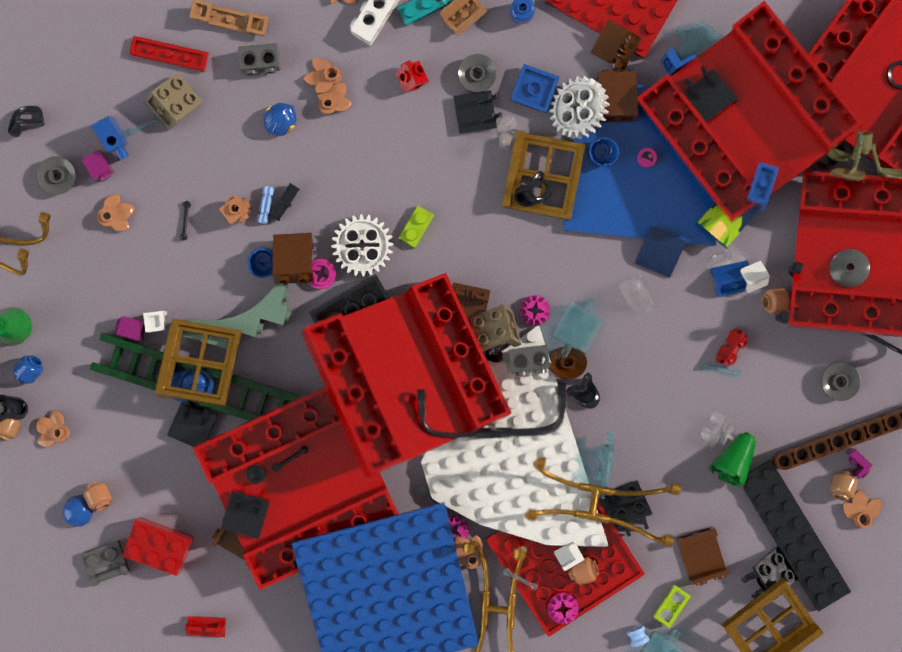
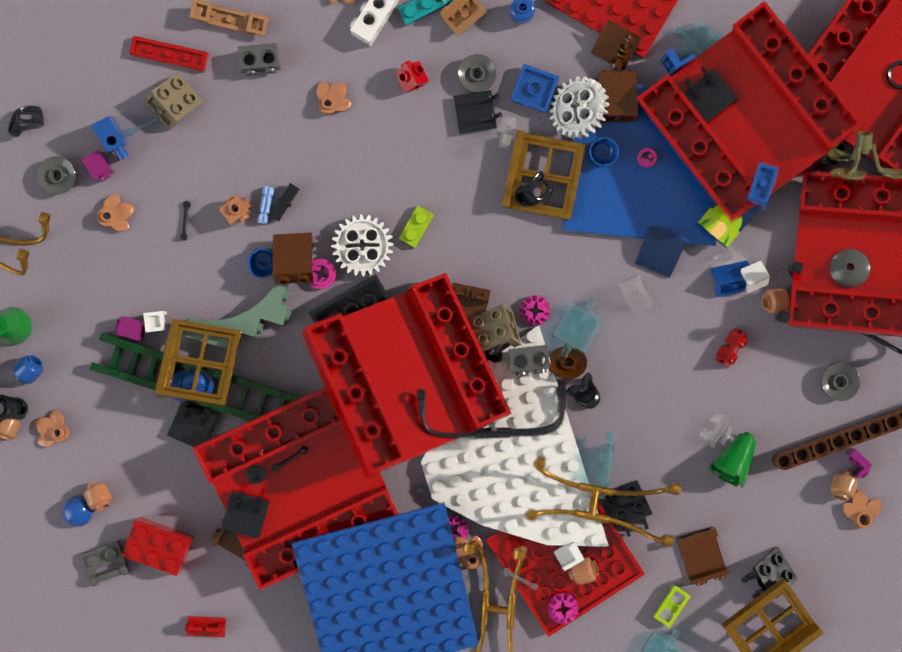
blue hair [263,103,296,136] -> none
nougat plate [304,59,342,94] -> none
light blue wheel [626,625,650,647] -> none
clear light blue hinge [701,363,741,377] -> none
black plate [742,460,851,612] -> none

